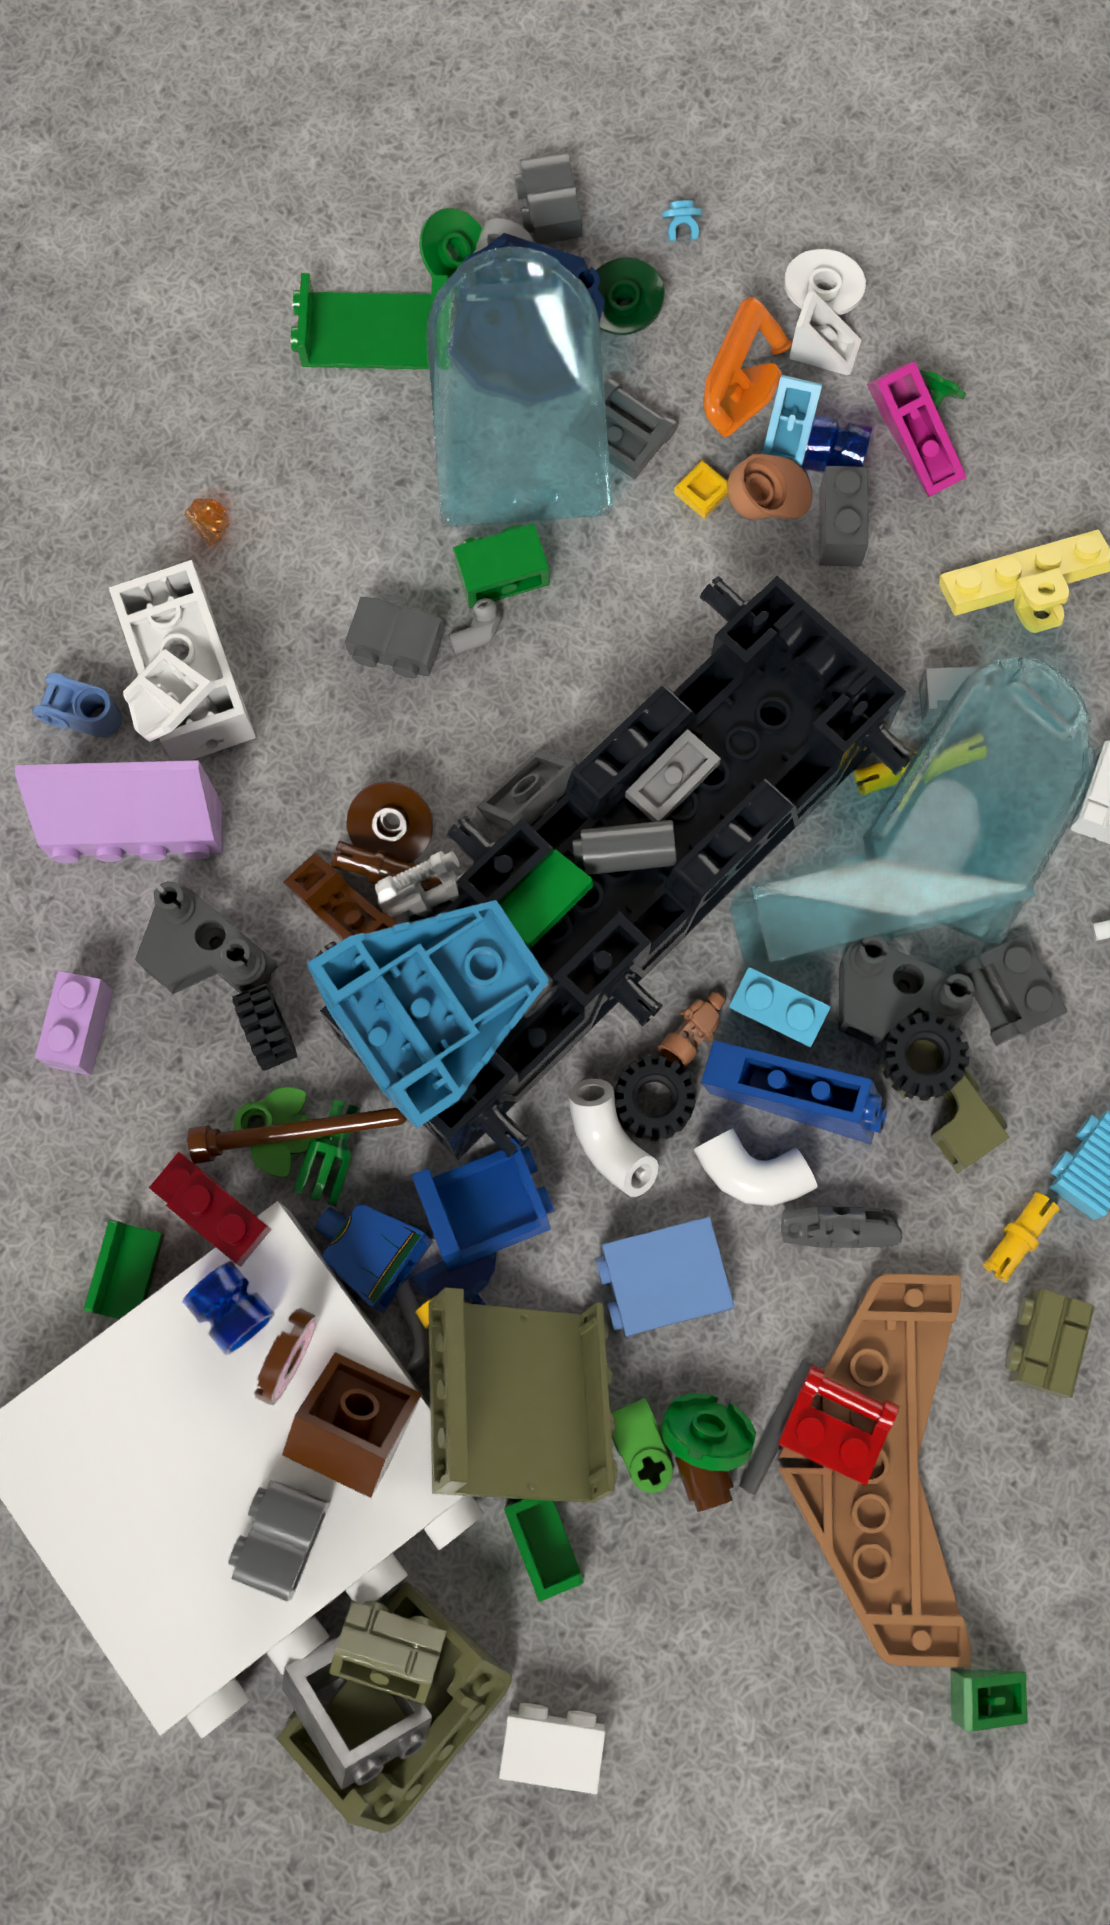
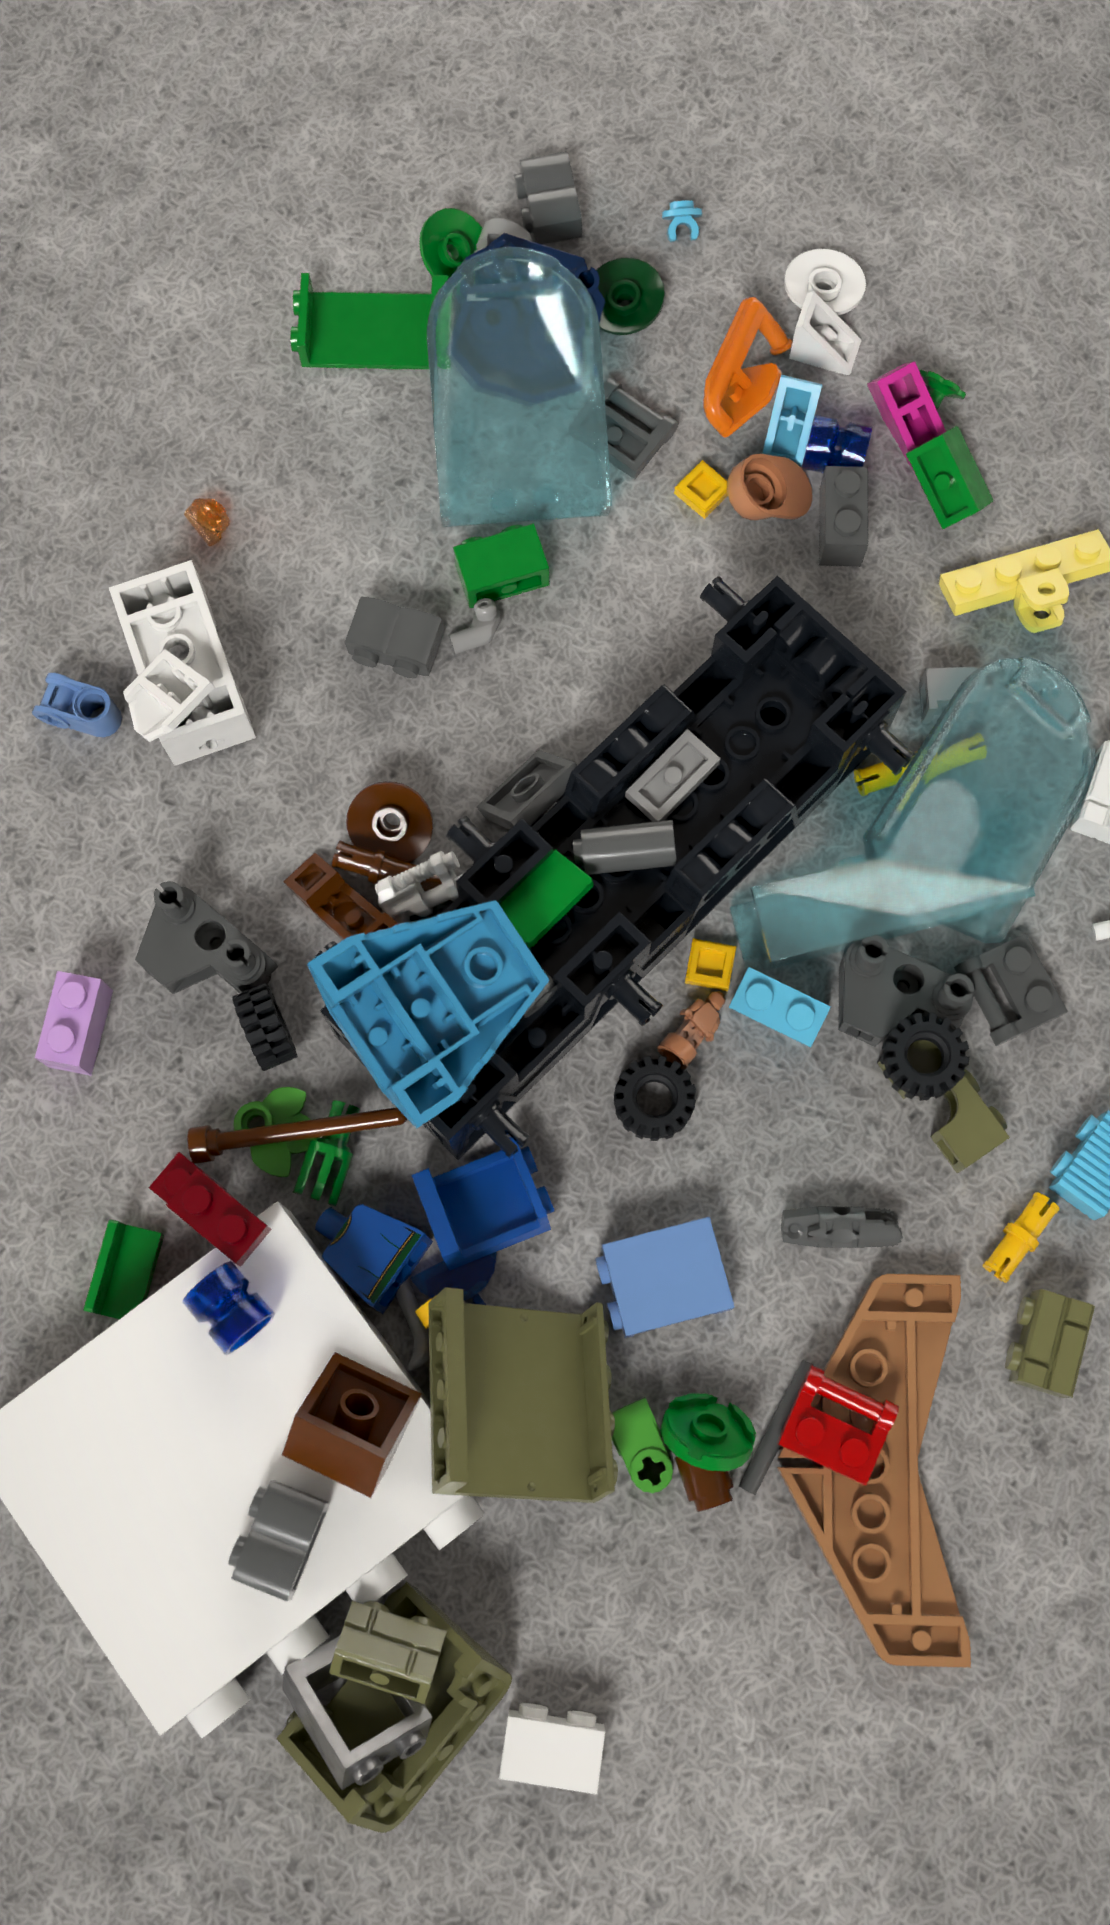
lavender slope [15,760,222,863] -> none
reddish brown tile [254,1308,318,1406] -> none
green panel [503,1499,584,1602] -> none
white cylinder [569,1079,659,1197] -> none
white cylinder [693,1128,817,1206] -> none
blue slope [701,1040,887,1144] -> none
green slope [950,1669,1027,1732] -> none
none -> yellow tile [685,938,736,991]
none -> green panel [906,426,993,529]

